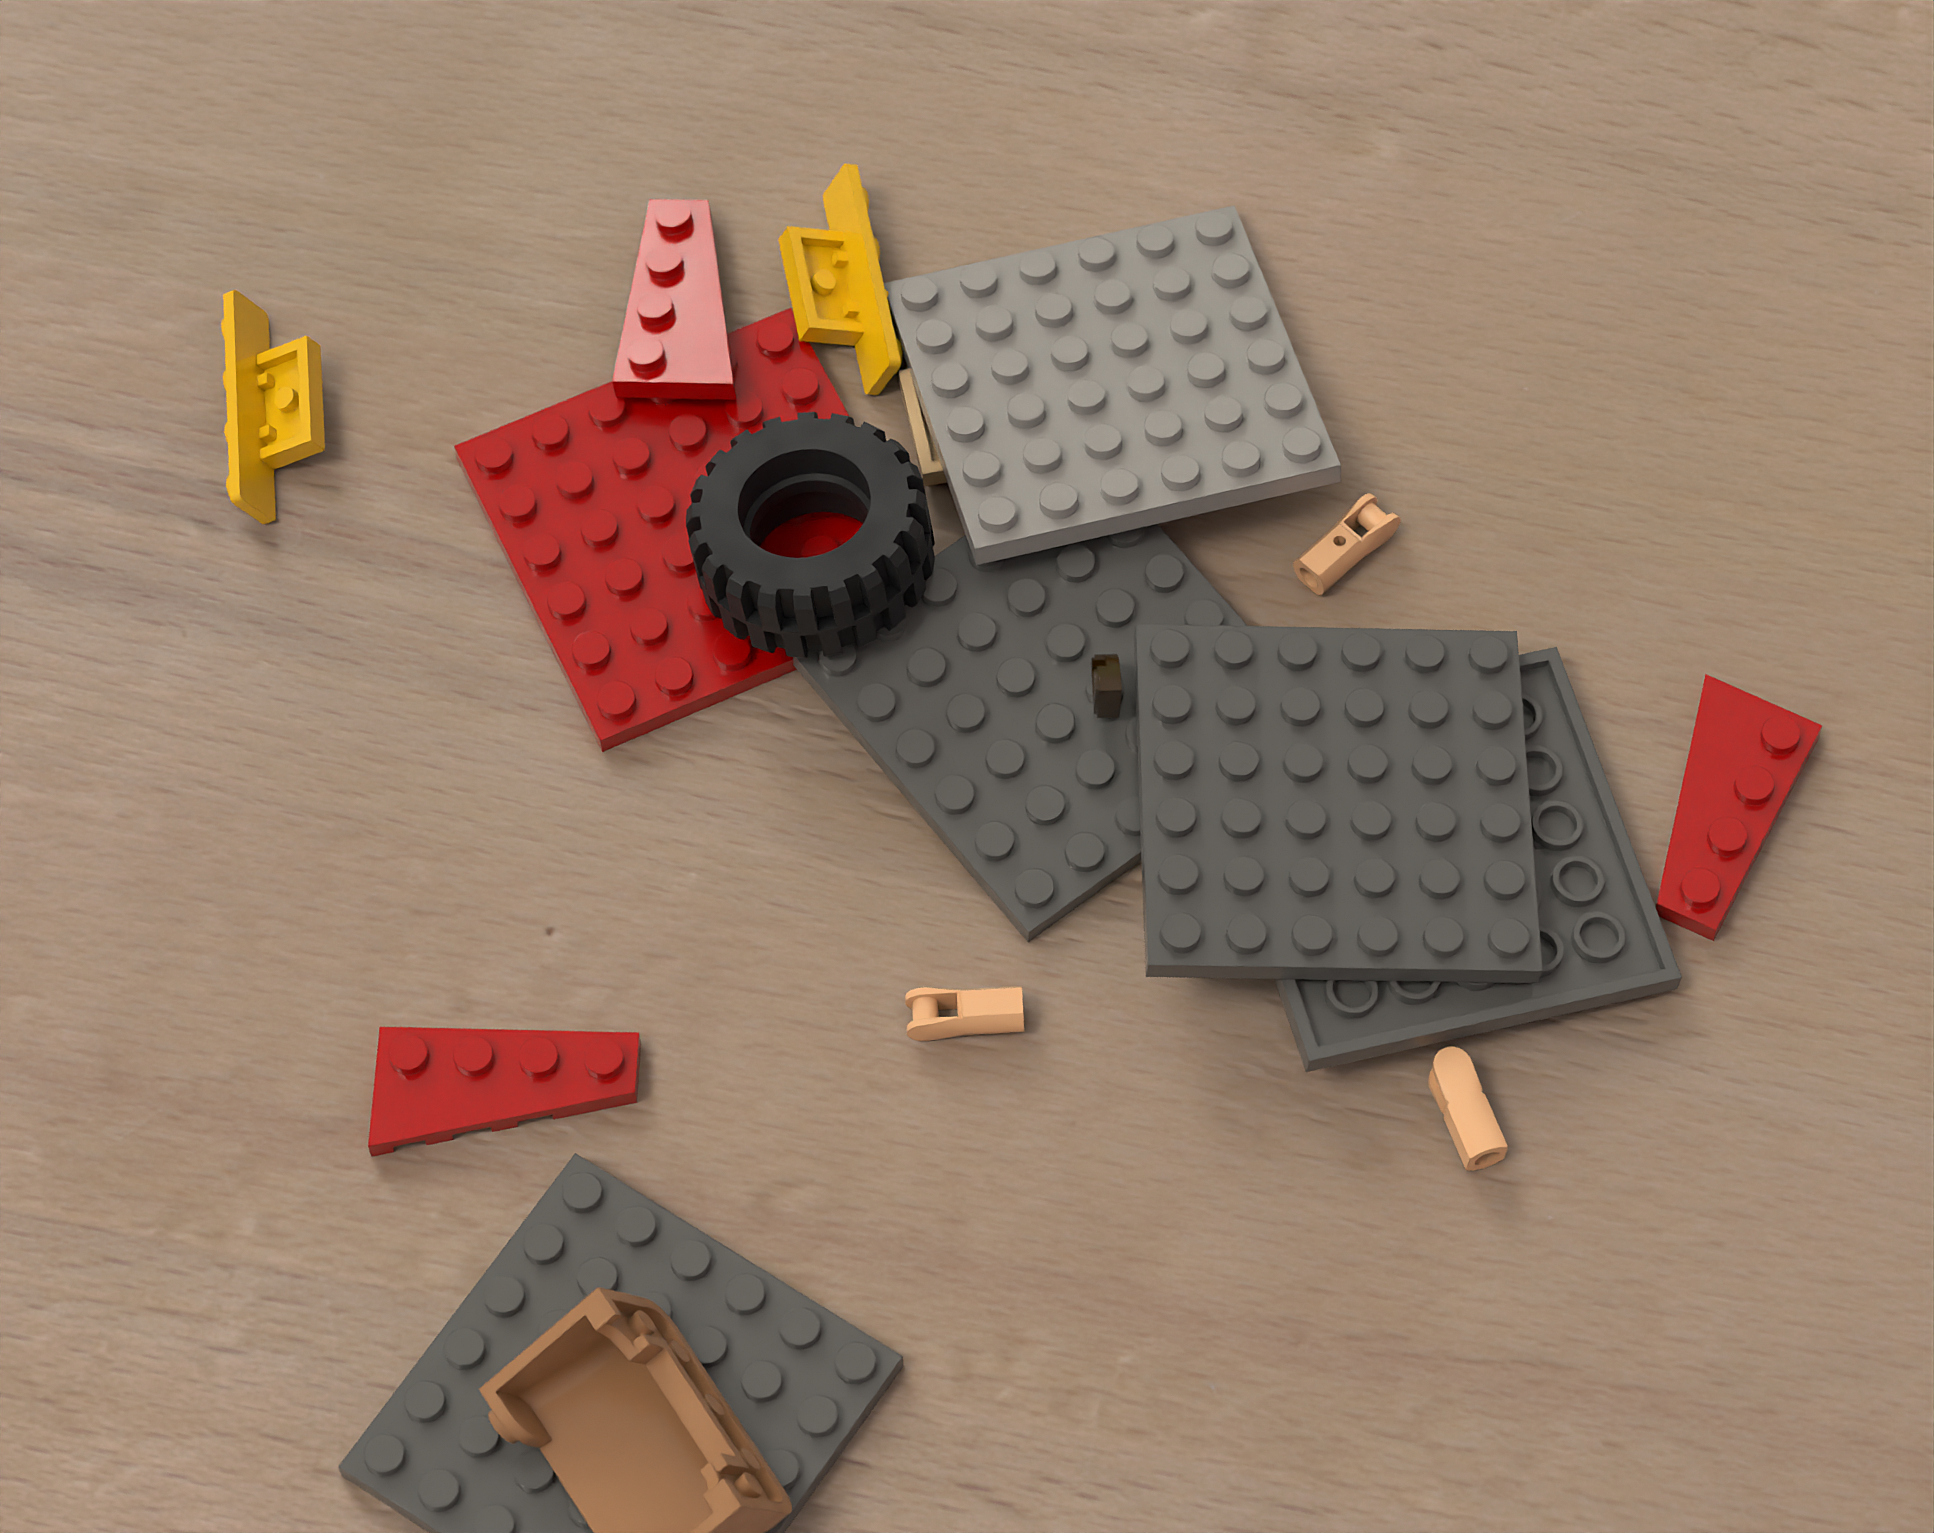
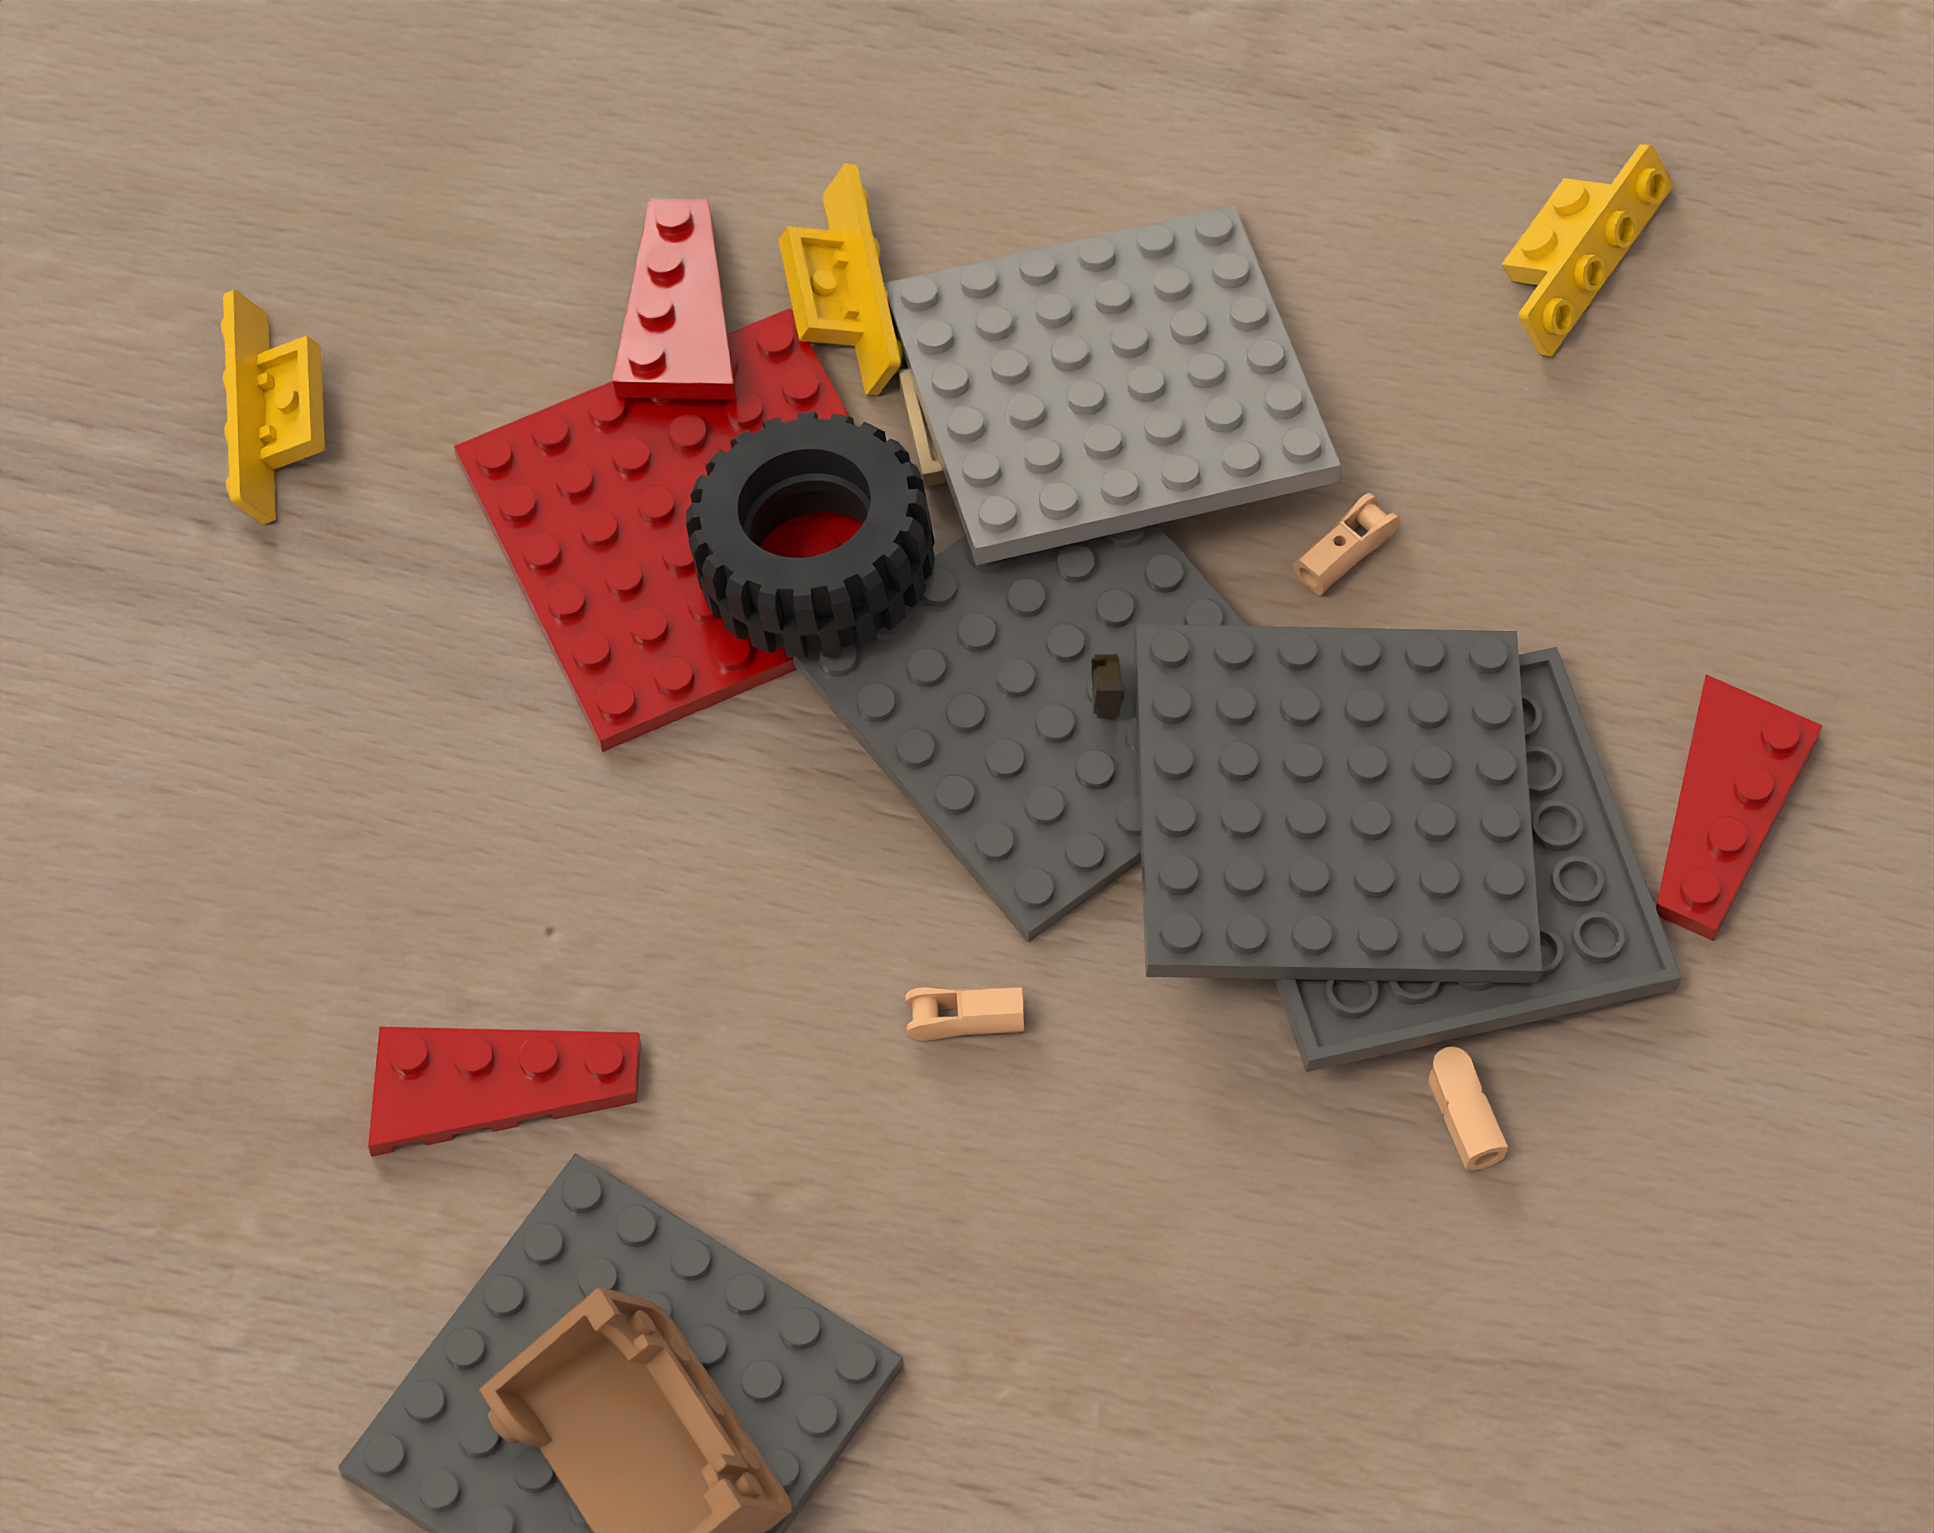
none -> yellow bracket [1502,144,1673,357]

